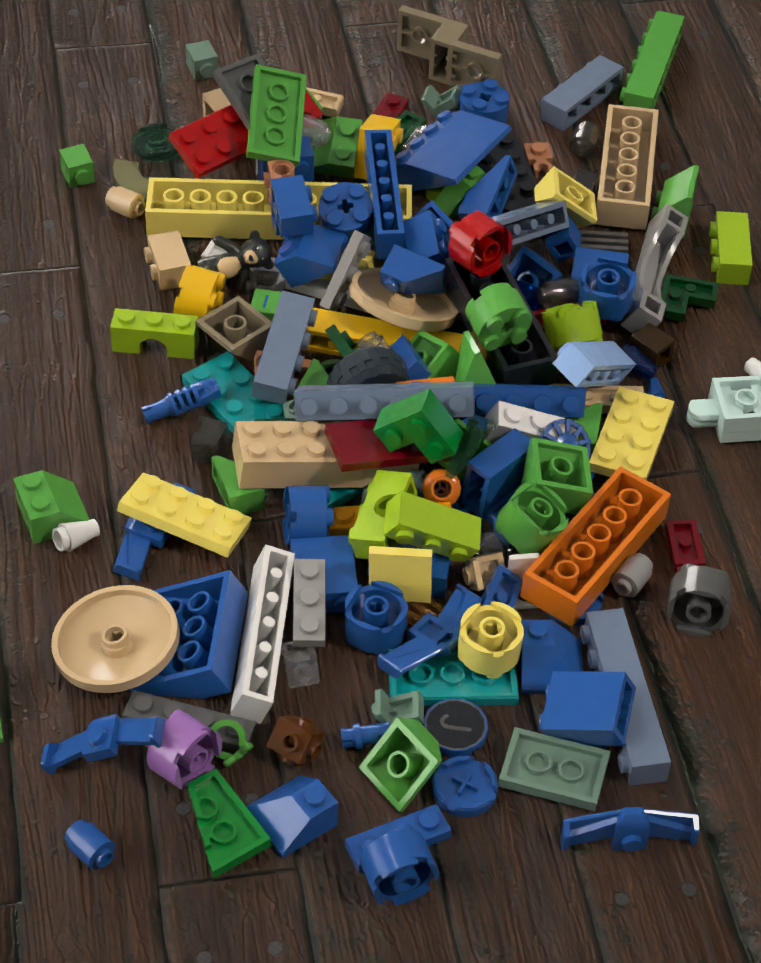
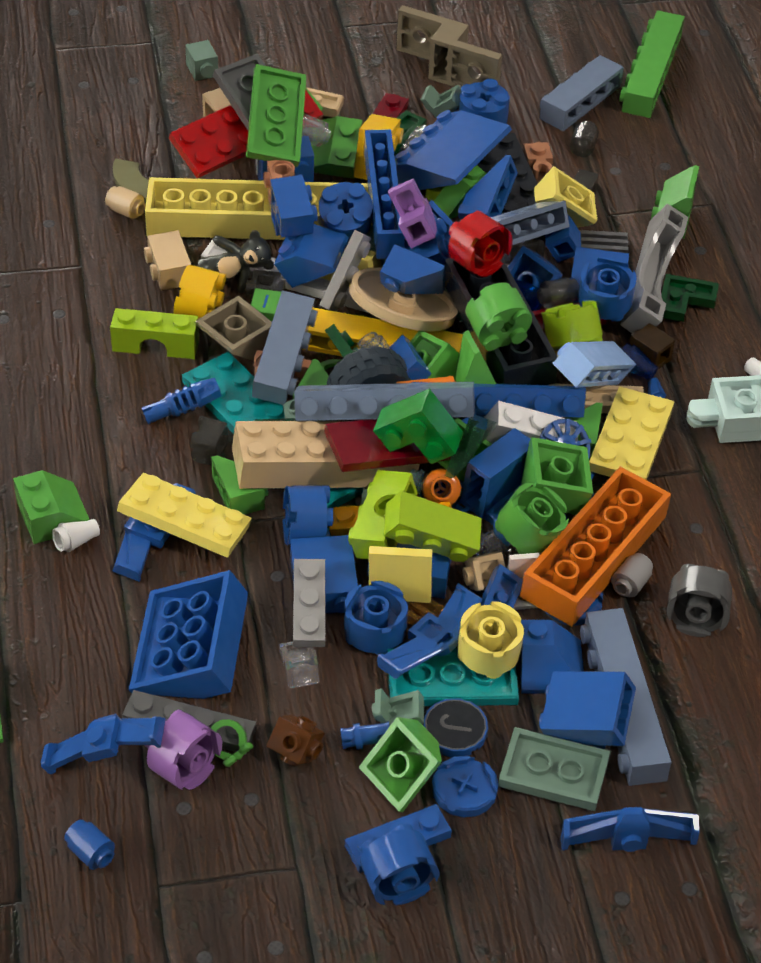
tan dish [51,585,180,693] -> none
bright green brick [59,144,95,188] -> none
clear green tile [132,123,179,162] -> none
green wing [187,768,271,879] -> none
white brick [230,544,295,724] -> none
blue slope [246,776,338,858] -> none
tan brick [595,104,659,230] -> none
dark red hinge [665,520,706,573] -> none
lime brick [709,211,752,285] -> none
none -> medium lavender brick [388,179,437,248]

